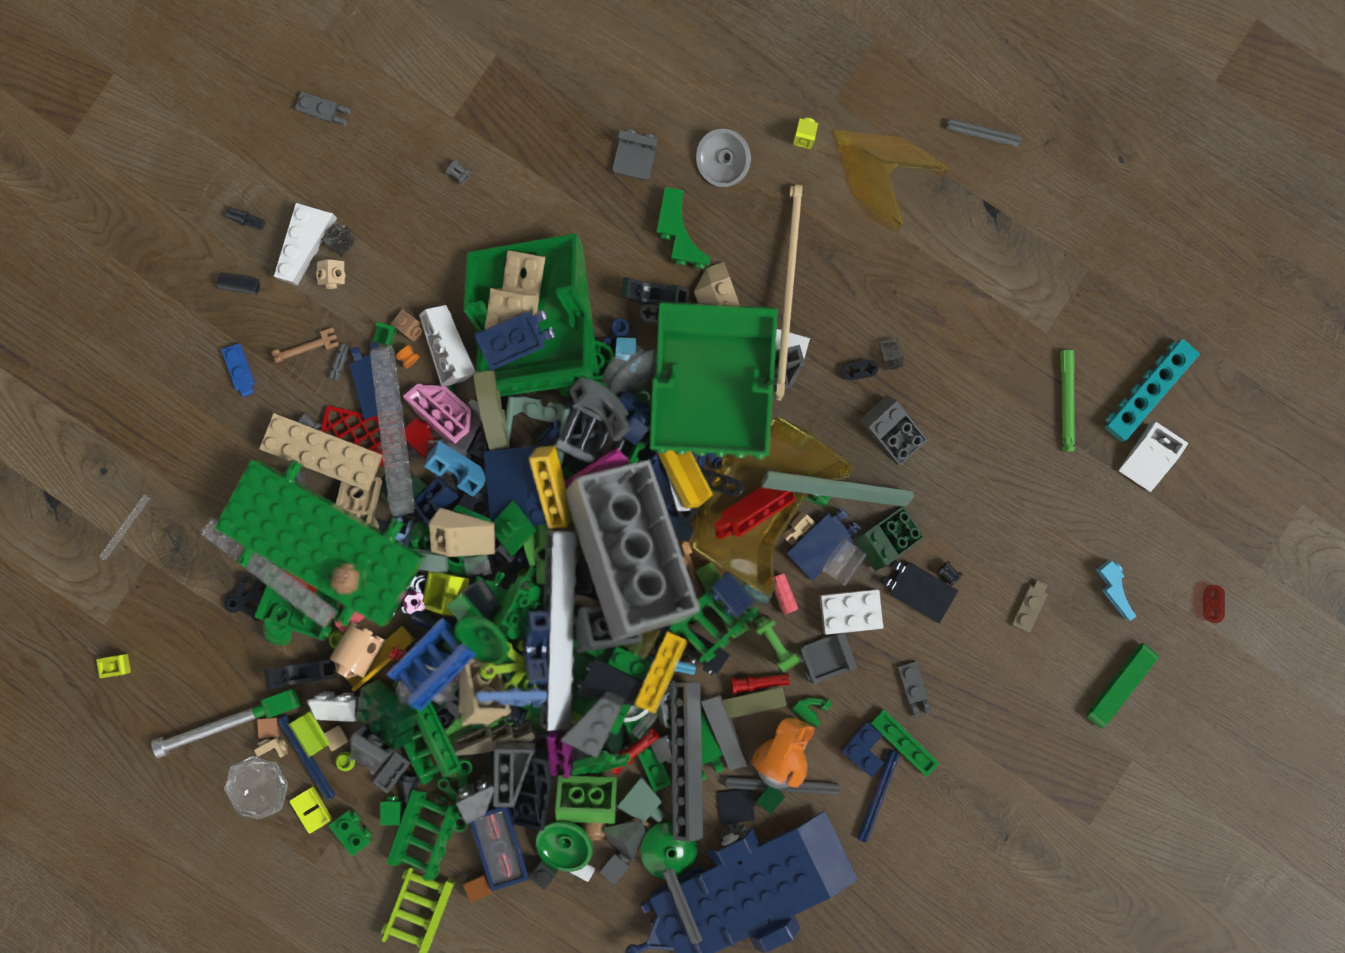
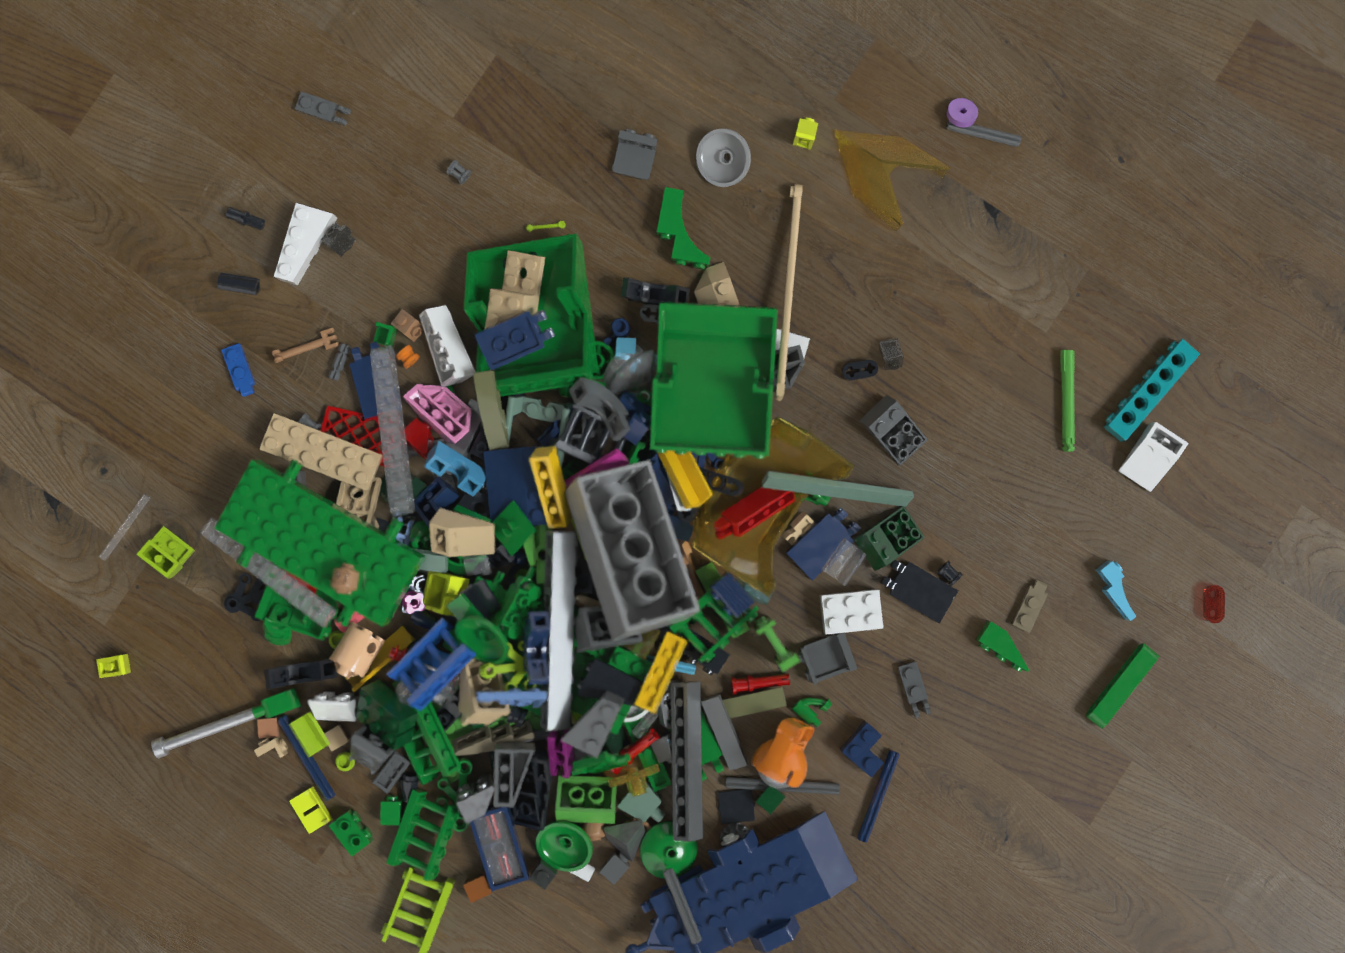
clear piece [224,756,288,820] -> none
tan brick [316,259,346,289] -> none
coral axle [769,573,798,615] -> none
green plate [870,709,940,777] -> none
none -> lime brick [136,526,195,579]
none -> lime hinge [526,221,566,232]
none -> clear yellow plant [608,764,660,797]
none -> medium lavender piece [946,98,978,128]
none -> green slope [975,620,1029,673]

